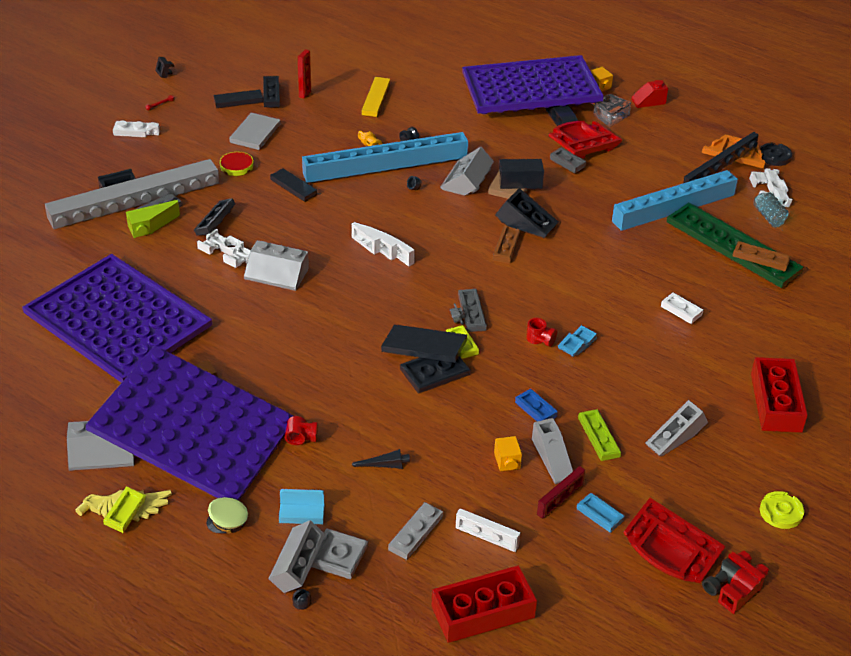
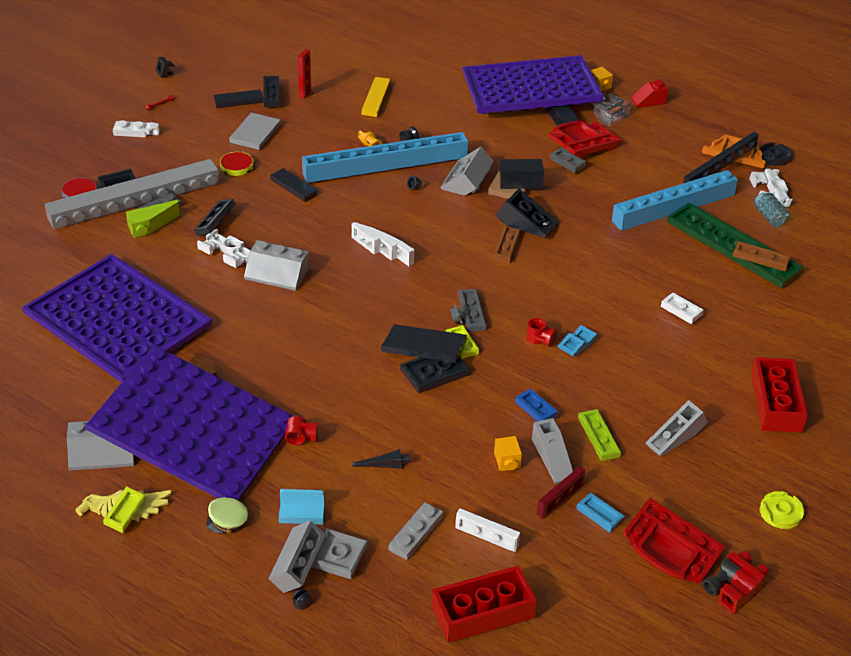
none -> red tile [62,177,97,198]

